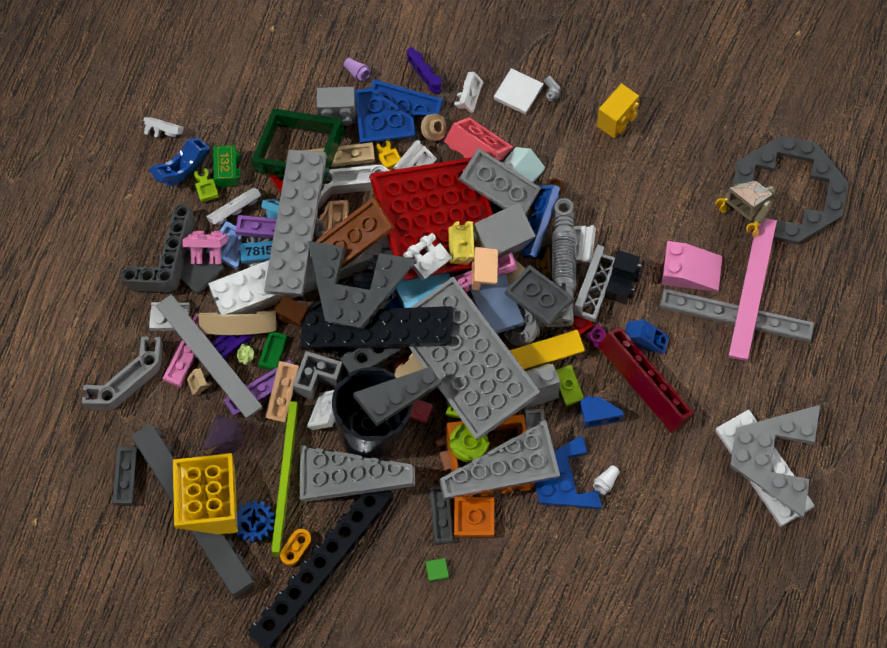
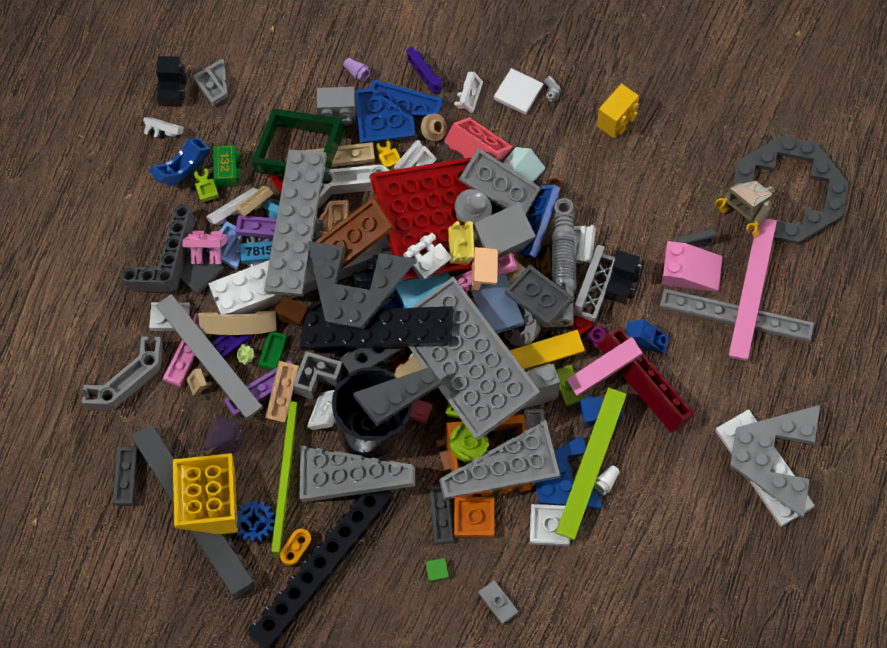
none -> black brick [156,56,187,107]
none -> light grey wing [193,59,228,106]
none -> tan plate [236,186,273,216]
none -> light grey plate [455,189,492,224]
none -> light grey plate [478,580,518,625]
none -> white tile [530,504,570,546]
none -> lime tile [555,387,627,541]
none -> bright pink tile [567,337,643,396]
none -> dark grey tile [676,229,715,247]

